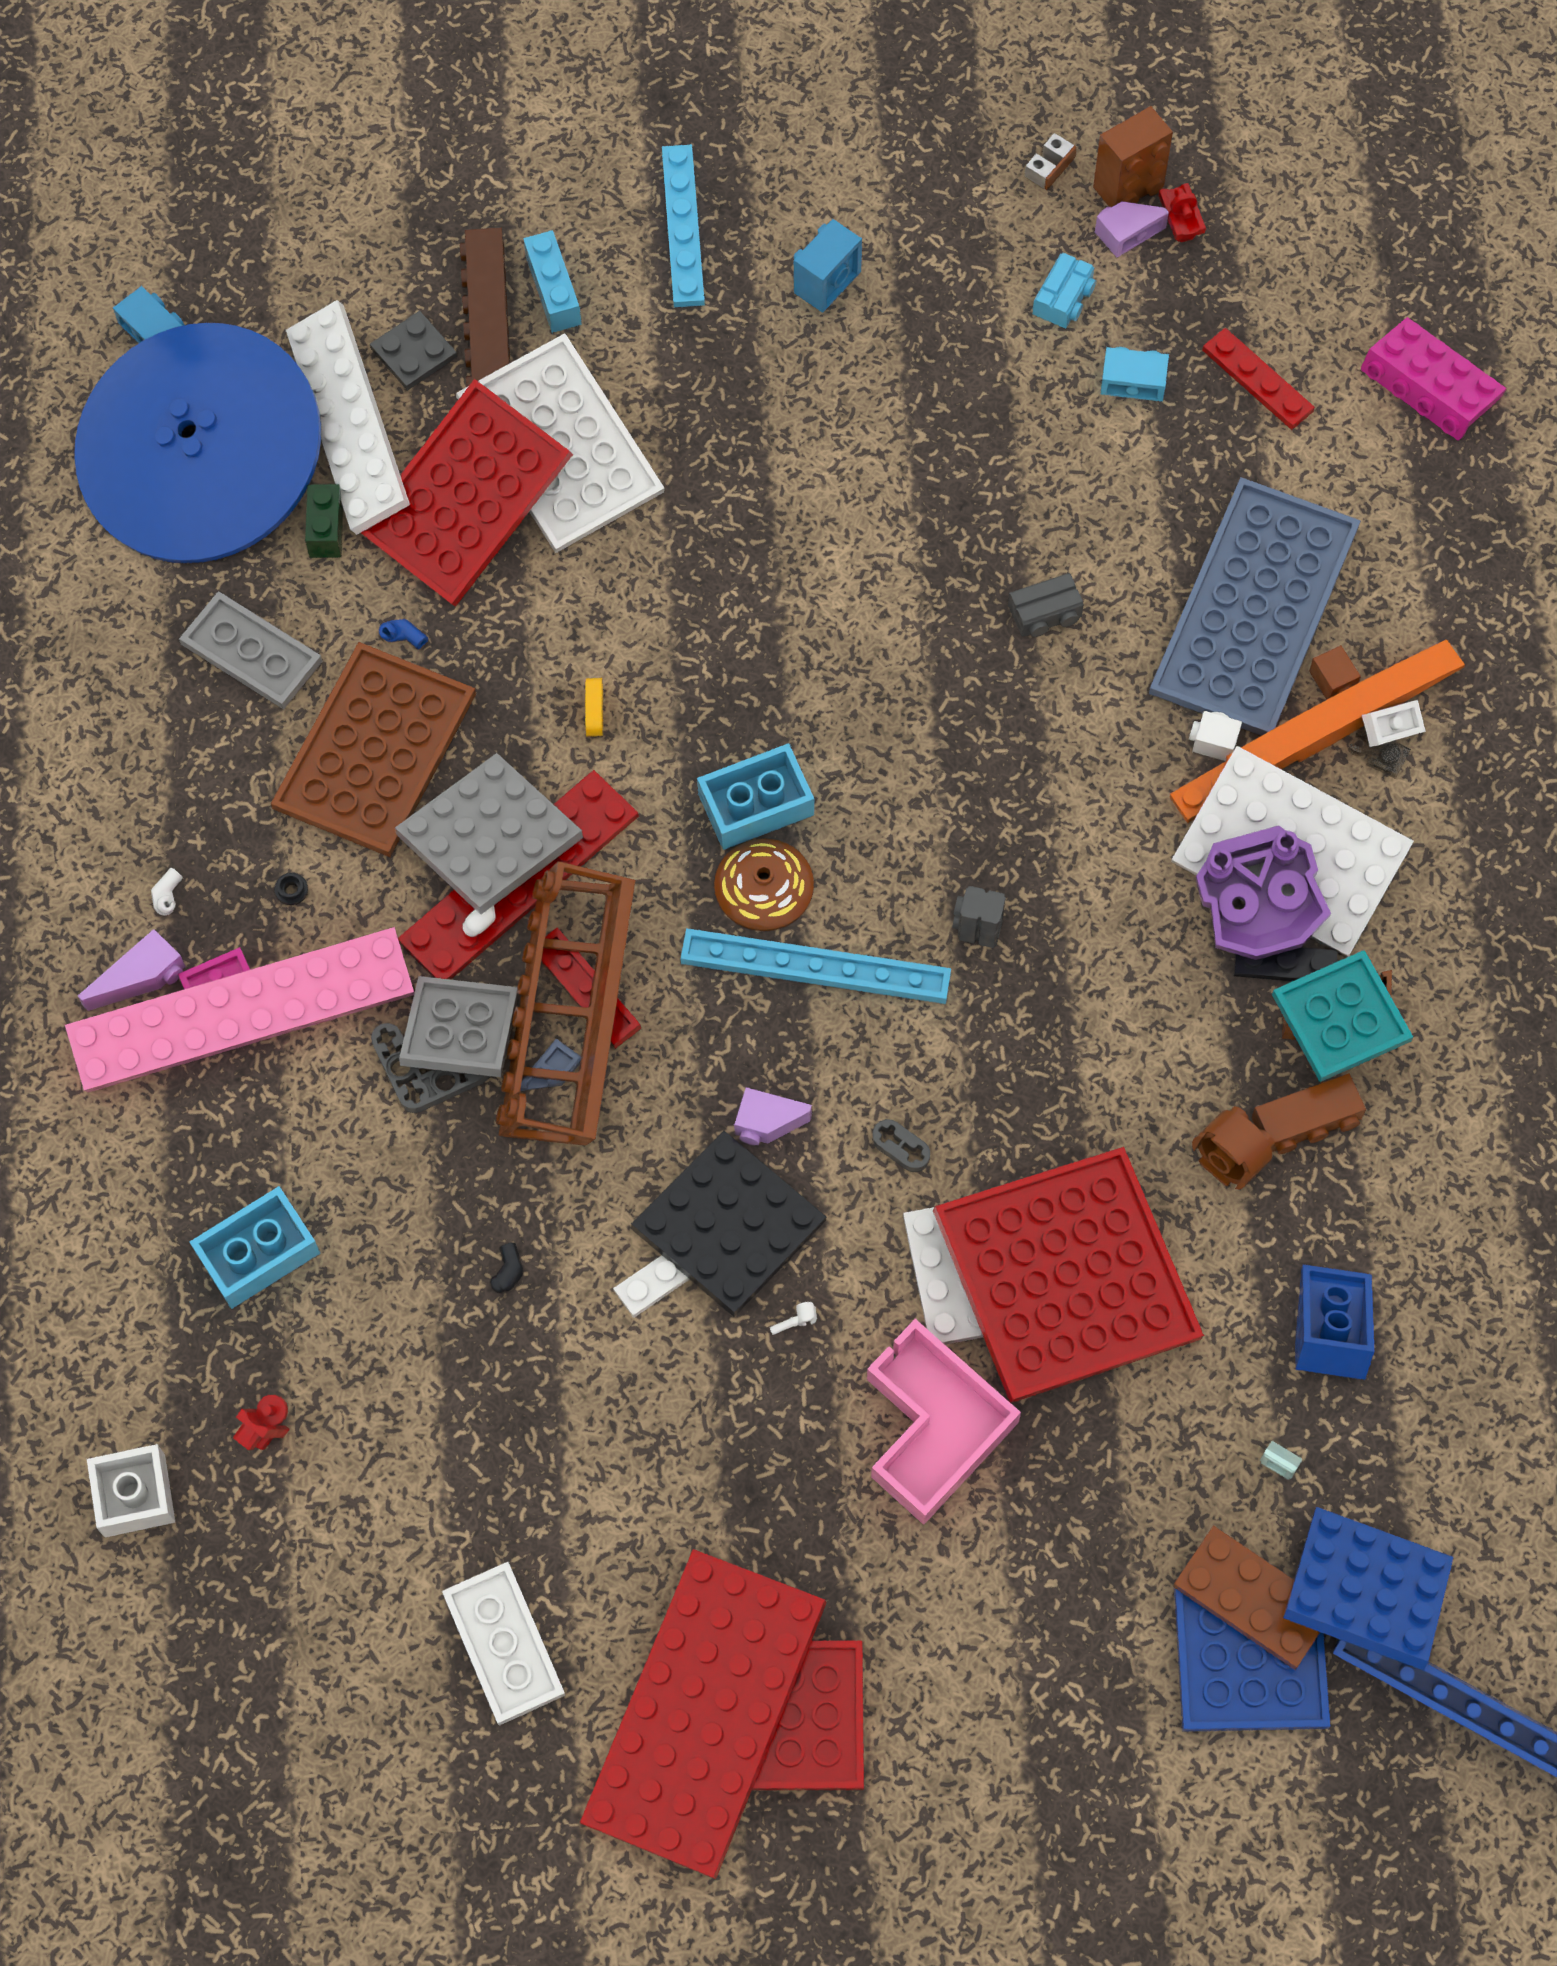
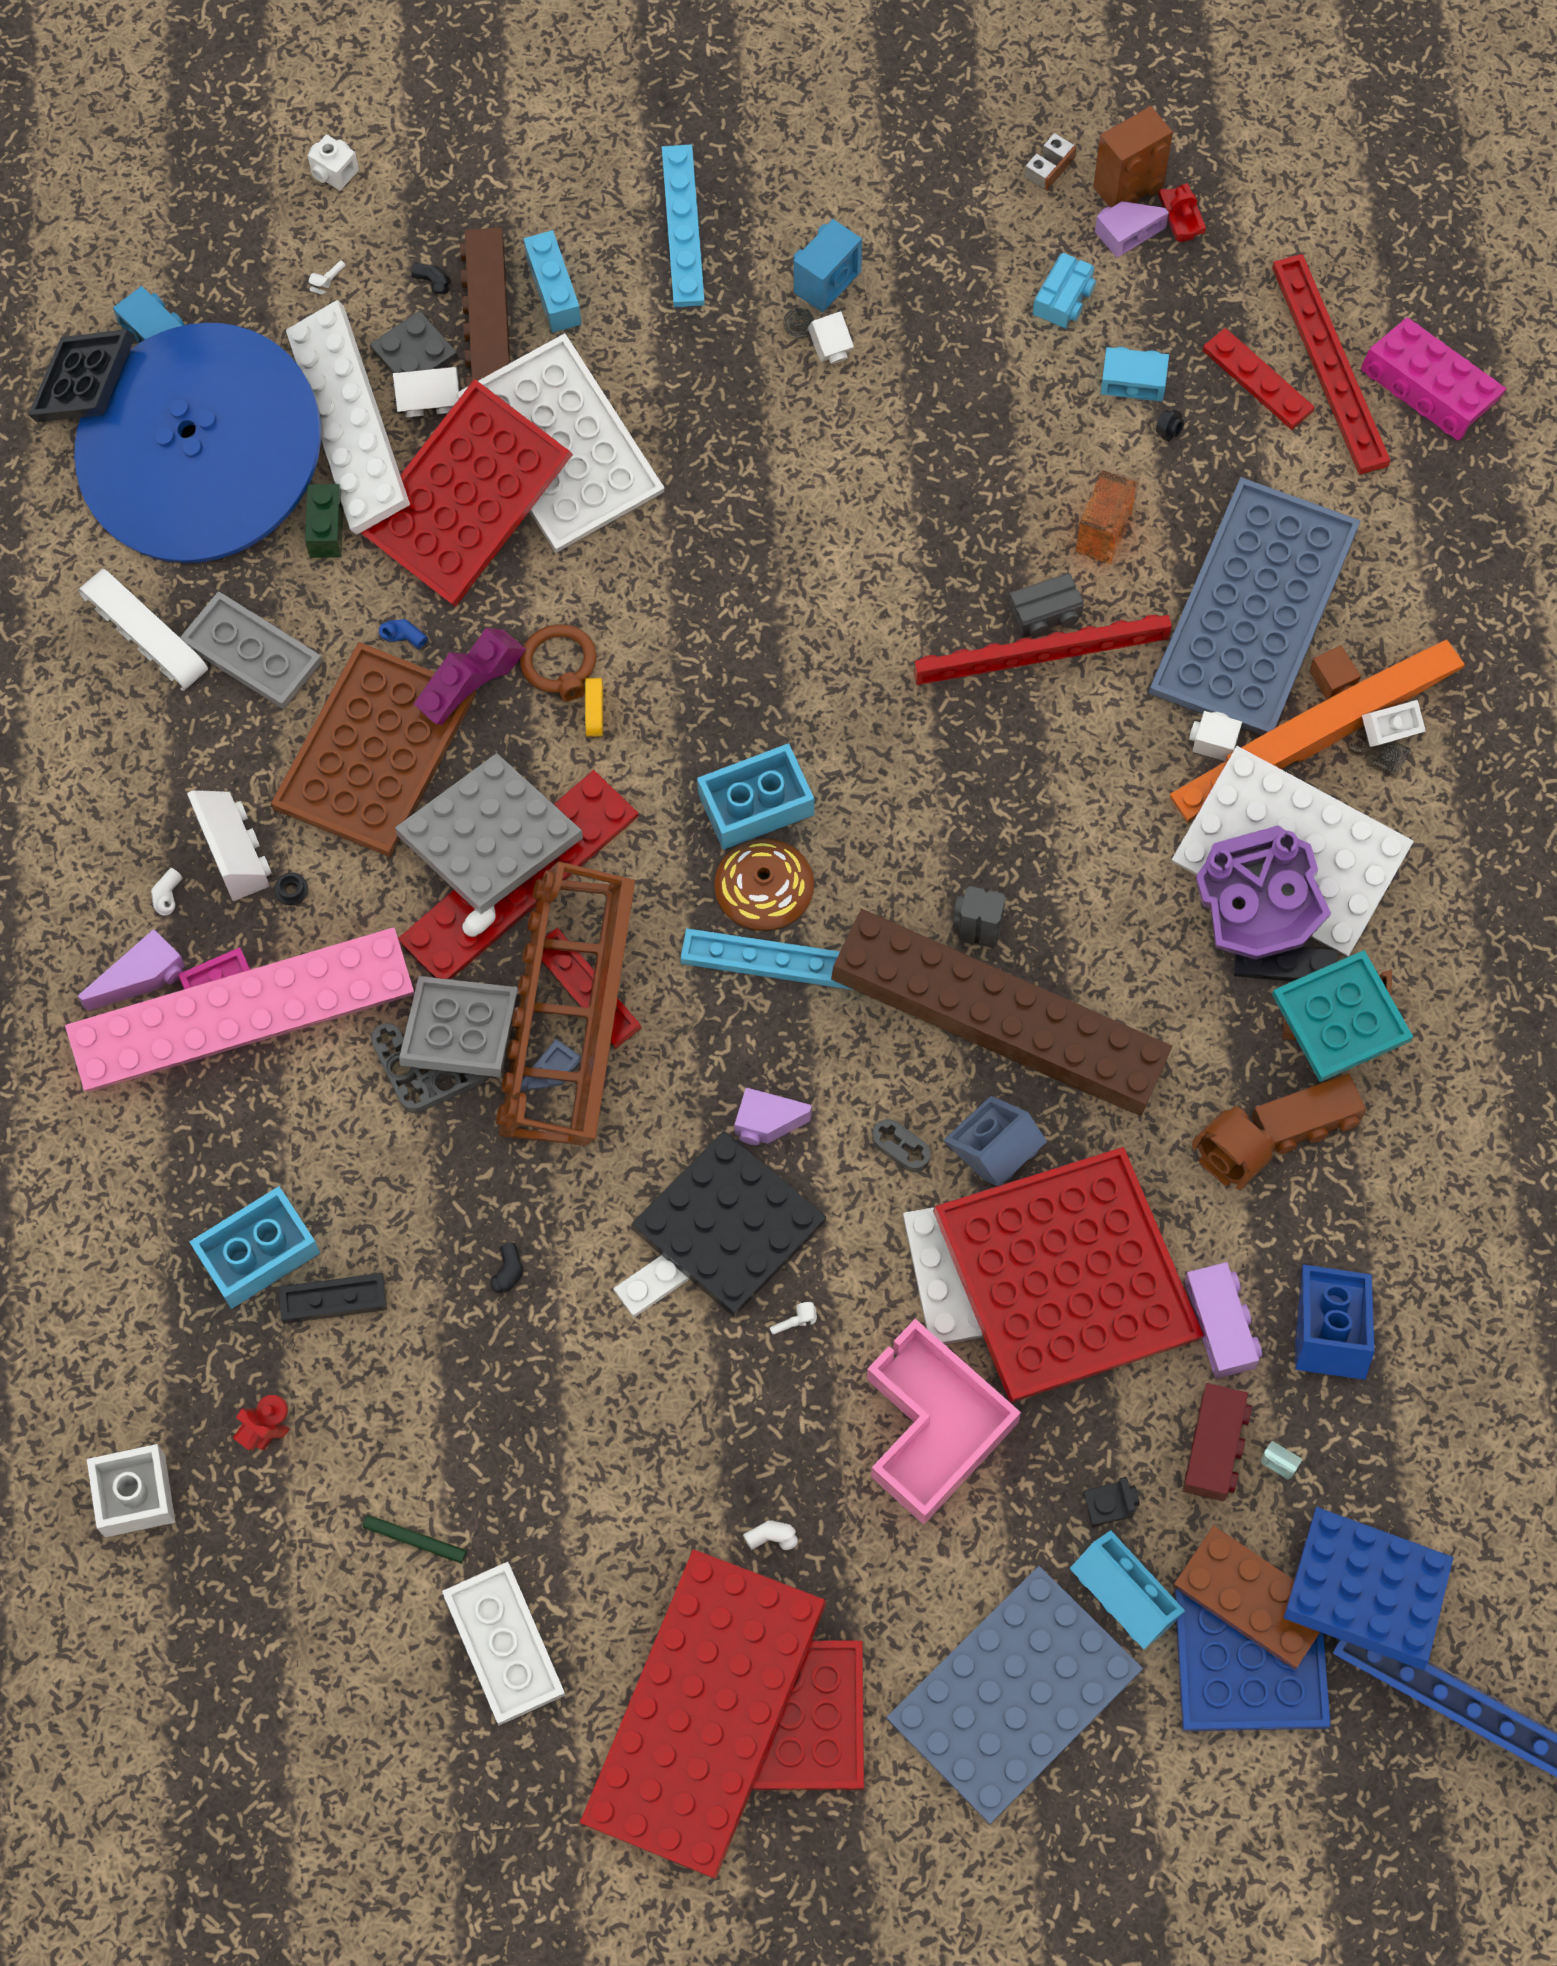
none -> black plate [28,329,135,422]
none -> white beam [78,569,208,691]
none -> white slope [187,790,272,901]
none -> black plate [279,1273,387,1324]
none -> white brick [307,134,359,191]
none -> white hand [309,260,346,295]
none -> dark green bar [363,1514,467,1564]
none -> white brick [393,367,460,417]
none -> black arm [412,262,451,295]
none -> magenta arch [414,628,526,725]
none -> dark orange piece [520,624,597,702]
none -> white arm [743,1520,798,1550]
none -> clear smoke plate [783,308,814,337]
none -> white brick [808,311,854,364]
none -> reddish brown brick [831,908,1173,1116]
none -> sand blue plate [886,1566,1143,1825]
none -> red plate [914,615,1172,685]
none -> sand blue slope [943,1096,1047,1187]
none -> medium azure brick [1070,1530,1185,1649]
none -> clear orange piece [1075,470,1138,565]
none -> black bracket [1083,1477,1140,1527]
none -> black plate [1156,410,1184,441]
none -> dark red brick [1182,1383,1252,1502]
none -> lavender brick [1184,1262,1262,1379]
none -> red plate [1272,254,1391,475]

